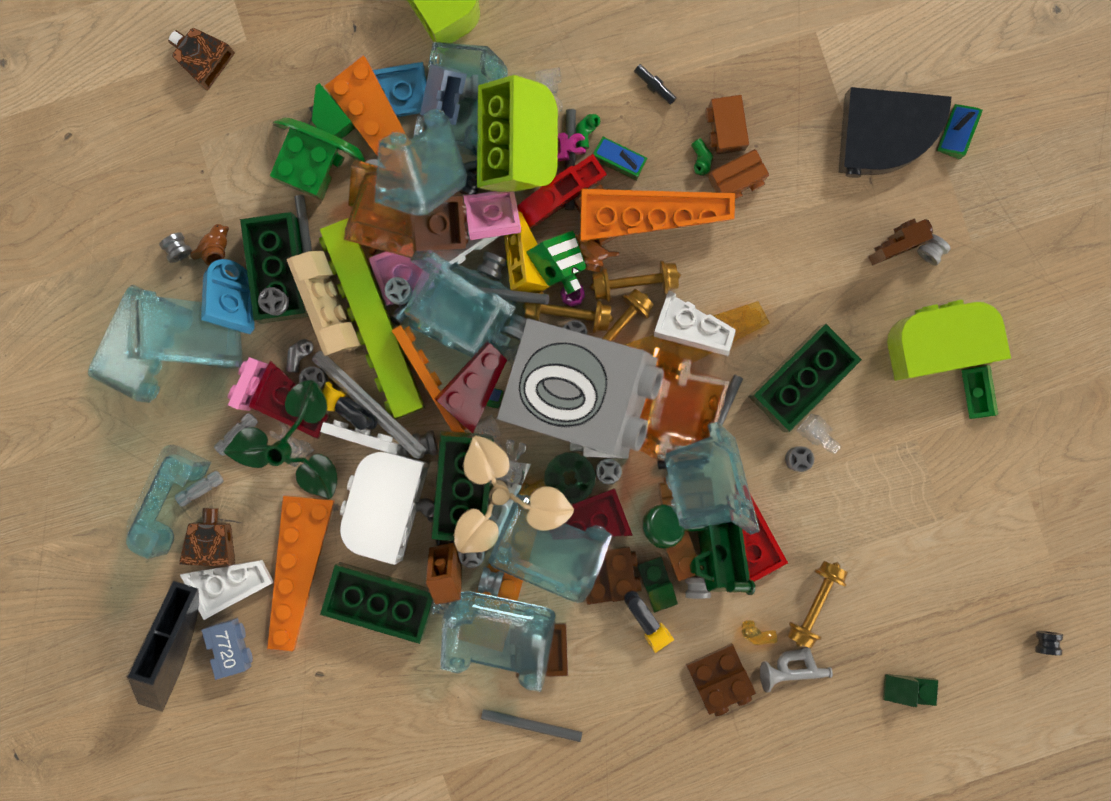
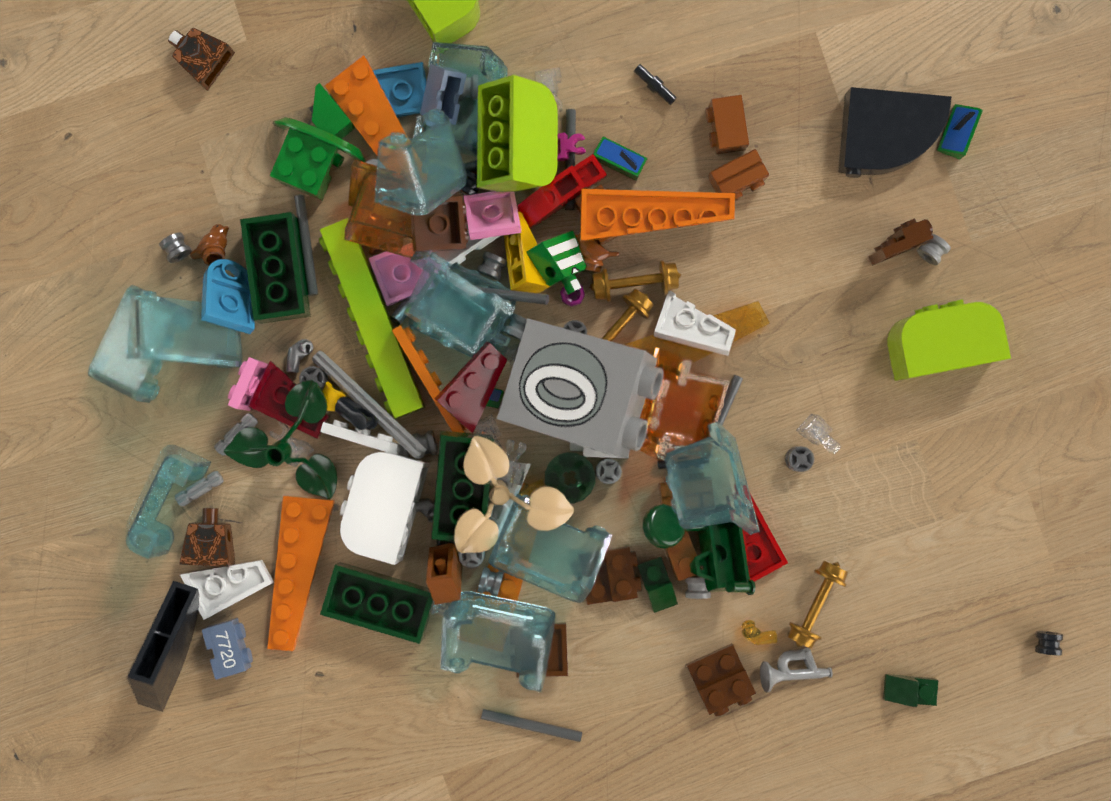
flat silver wheel [258,287,289,315] -> none
tan piece [287,251,360,356] -> none
light grey wheel [384,277,412,305] -> none
pearl gold piece [522,291,614,334] -> none
dark red wing [549,488,633,540] -> none
green arm [576,114,601,149] -> none
black piece [624,591,674,653] -> none
green arm [691,138,713,176] -> none
dark green brick [748,324,862,432] -> none
green slope [961,365,998,419] -> none

